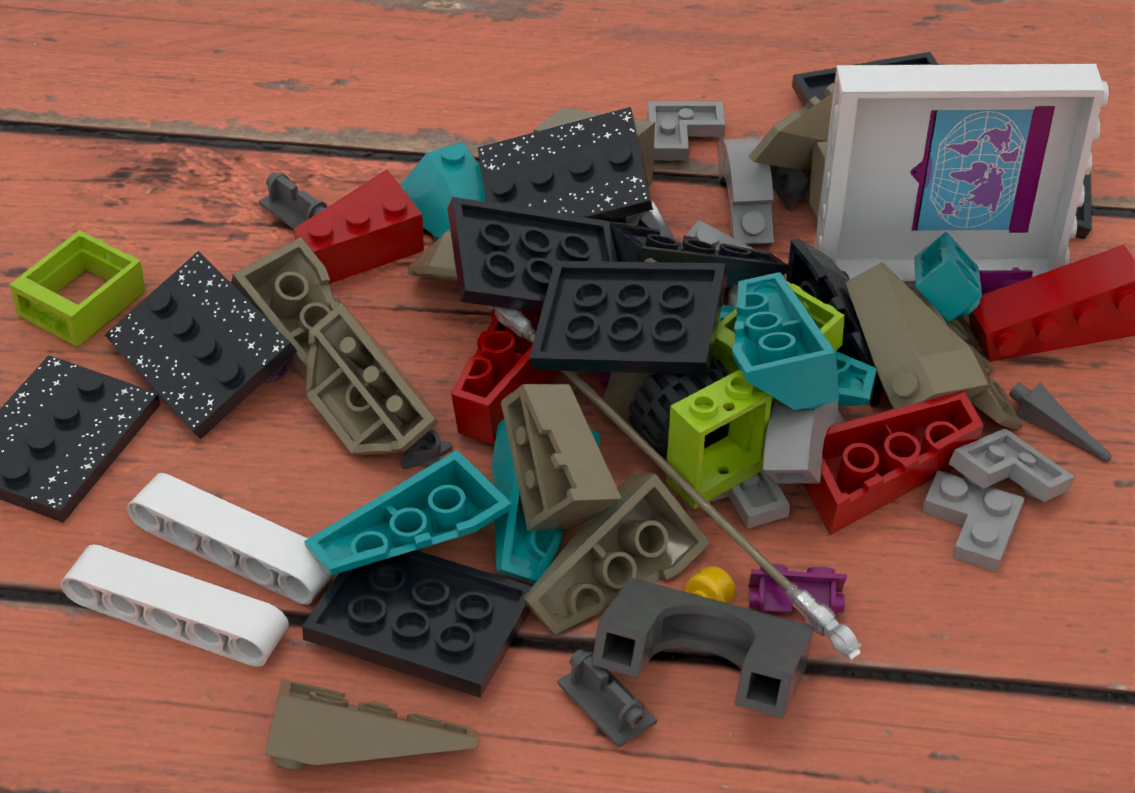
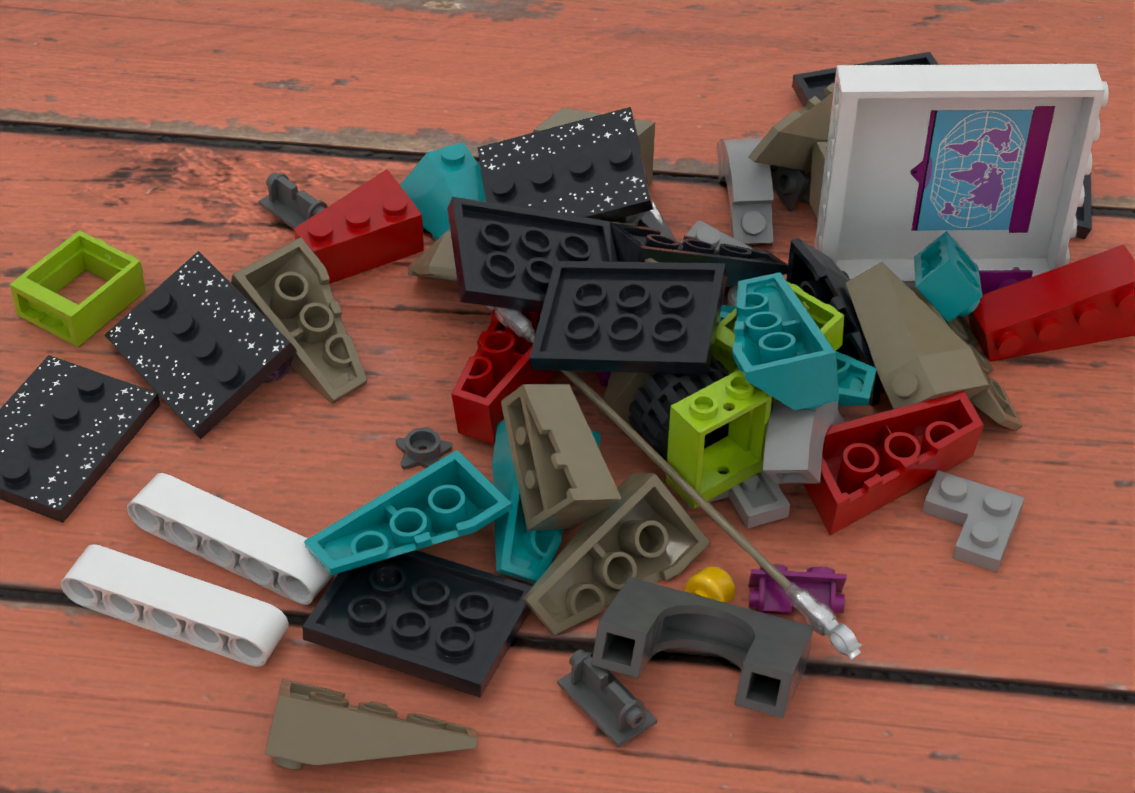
dark tan wedge [306,303,438,456] -> none
light grey plate [647,101,725,162] -> none
light grey plate [949,428,1075,502] -> none
dark grey piece [1009,382,1112,462] -> none

